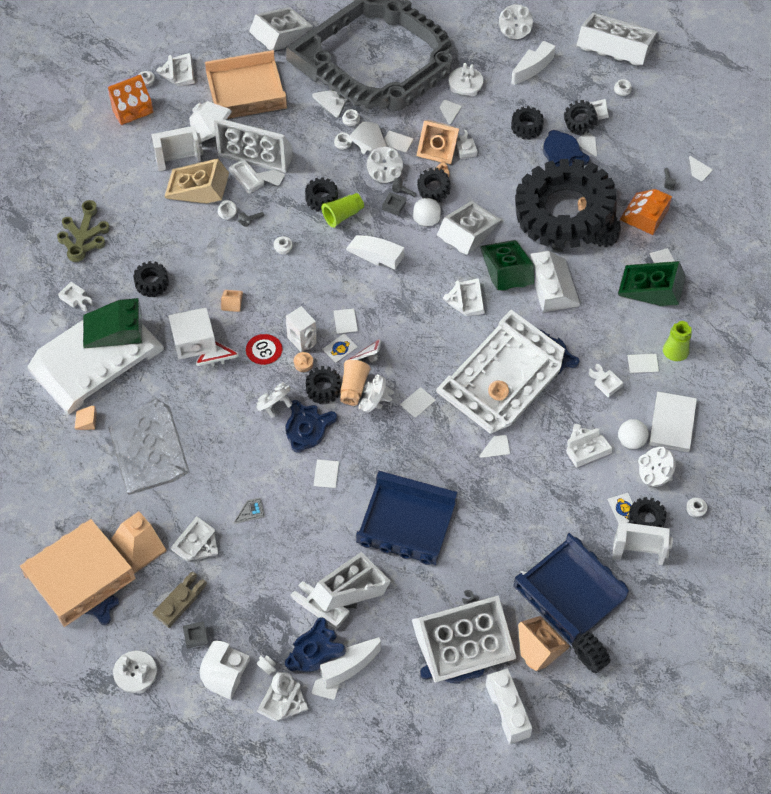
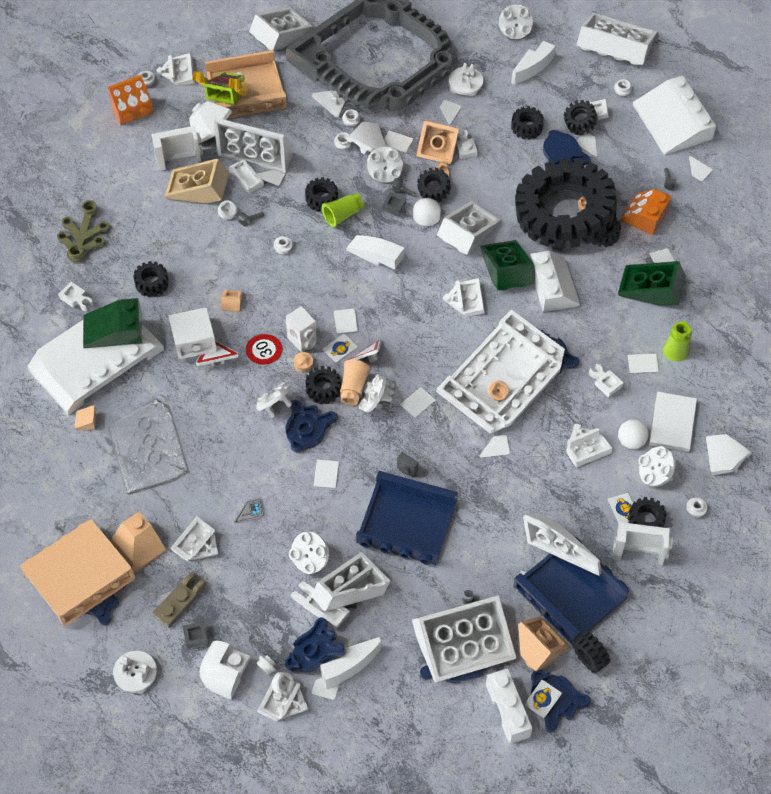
none -> torso [192,71,247,105]
none -> white plate [289,531,330,574]
none -> dark grey plate [397,452,419,477]
none -> white wedge [523,513,601,576]
none -> white sticker [524,680,562,718]
none -> dark blue tile [531,670,591,732]
none -> white slope [633,76,716,155]
none -> white slope [706,434,752,476]

